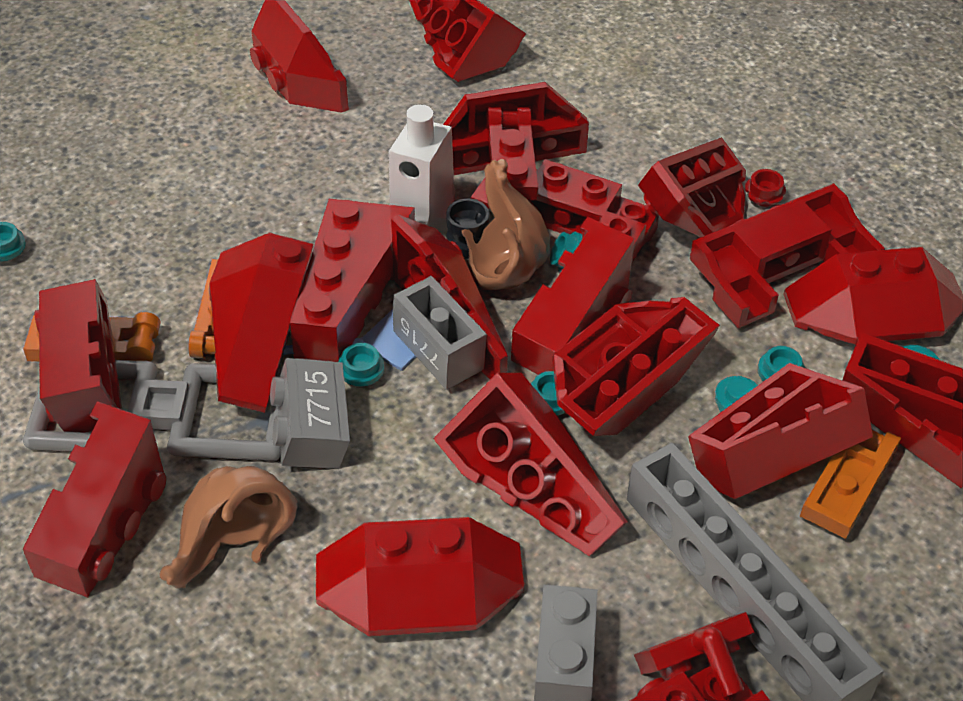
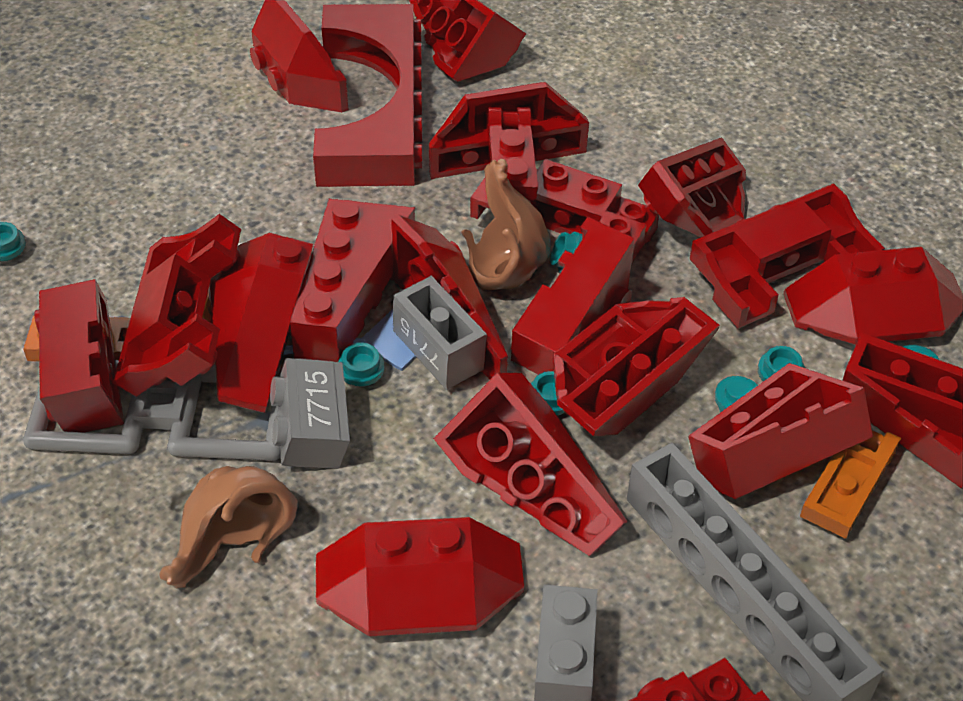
red wedge [23,401,166,598] -> none
white piece [389,105,456,234] -> none
black wheel [446,198,489,259] -> none
red plate [634,612,755,697] -> none
red plate [745,169,786,207] -> none
none -> red bracket [113,213,241,397]
none -> red arch [313,4,422,187]

